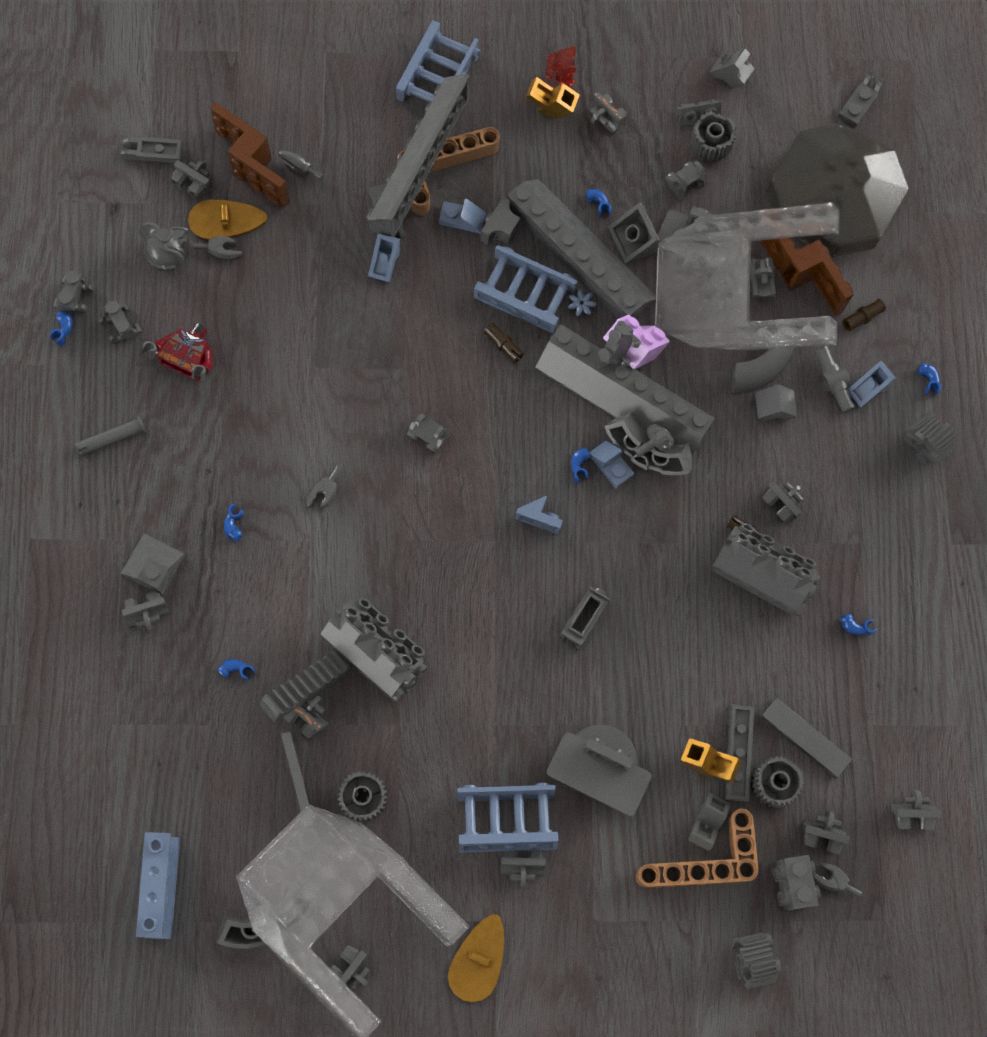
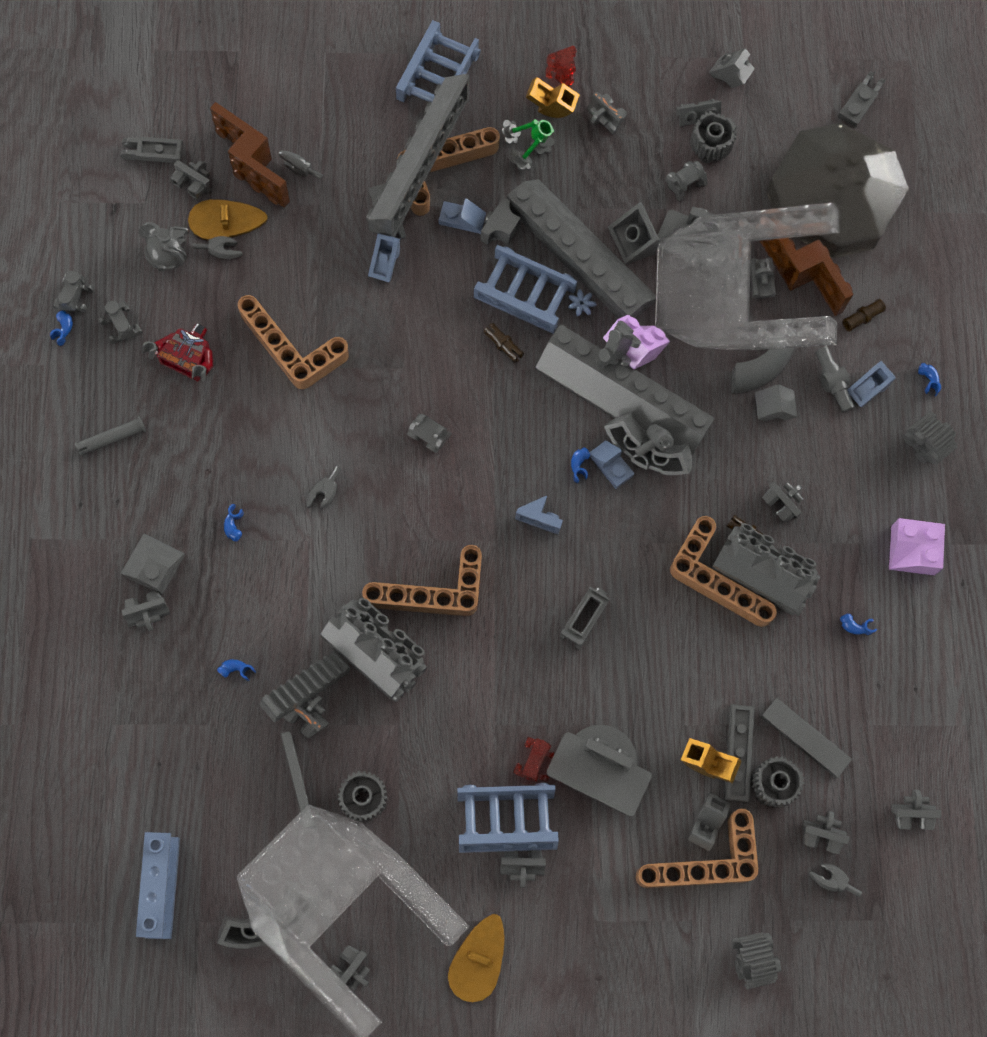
blue arm [586,189,611,217] -> none
dark grey brick [772,855,821,911] -> none
none -> medium nougat beam [238,295,349,389]
none -> medium nougat beam [362,545,482,616]
none -> plant [500,119,554,171]
none -> clear red piece [513,737,555,782]
none -> medium nougat beam [670,516,777,627]
none -> lavender slope [889,518,945,575]

